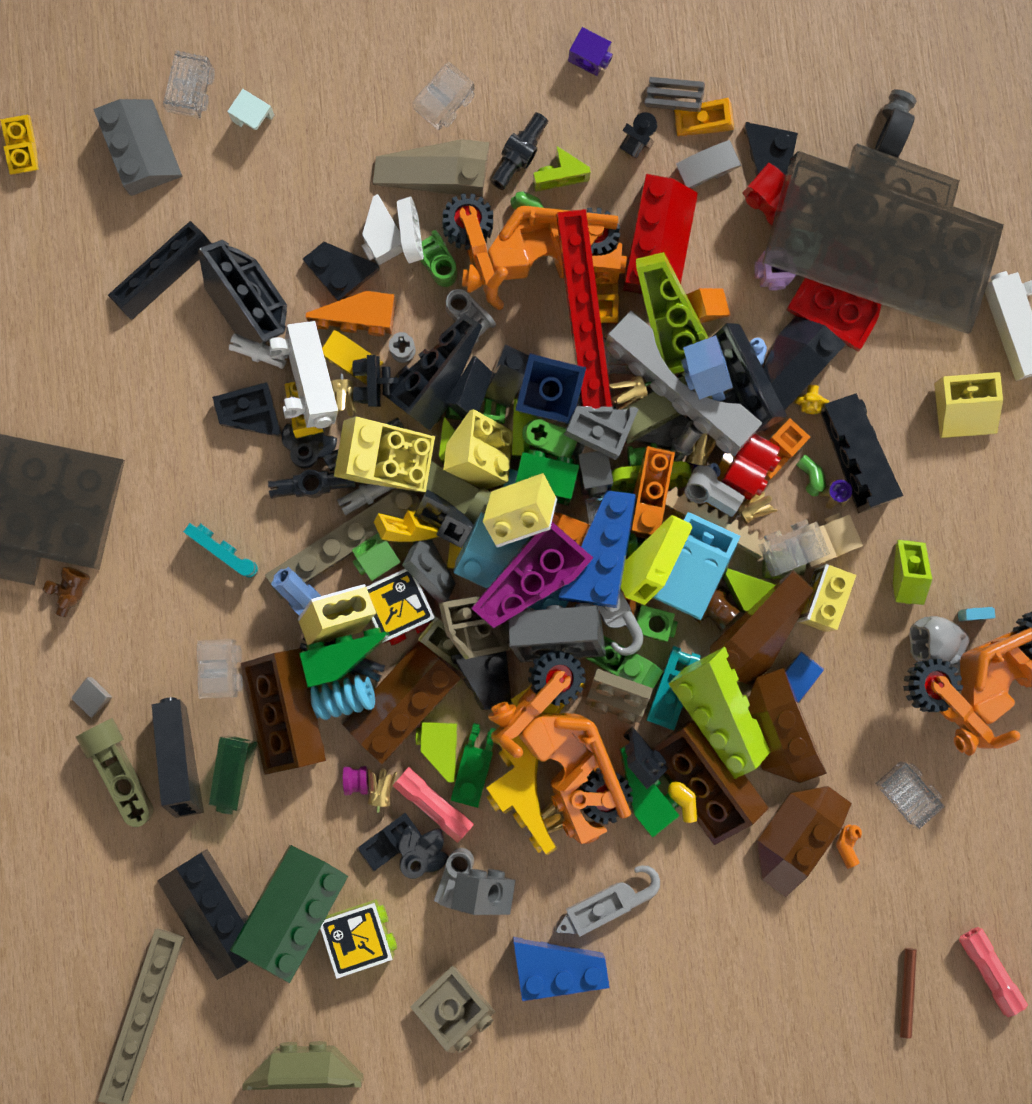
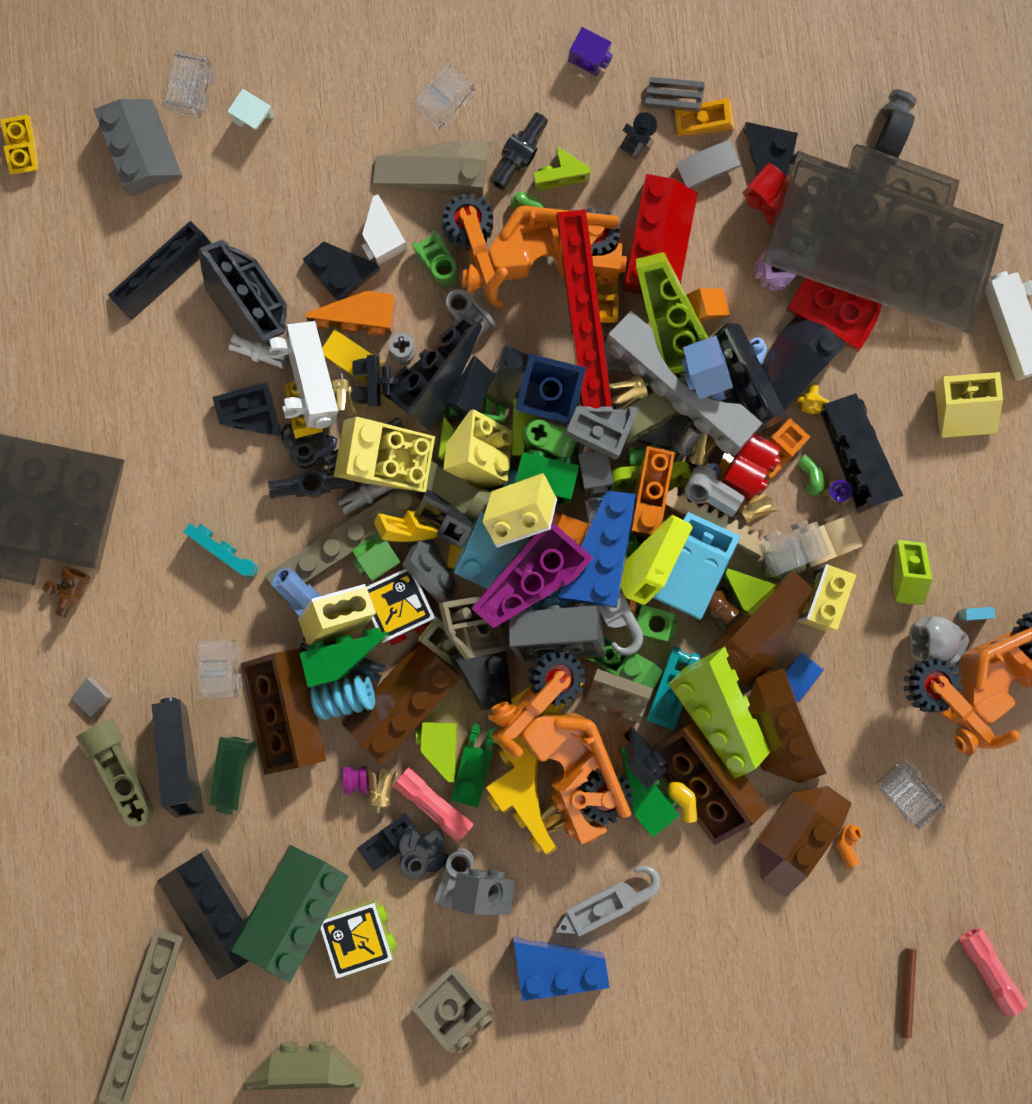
white beam [397,196,423,263] -> none

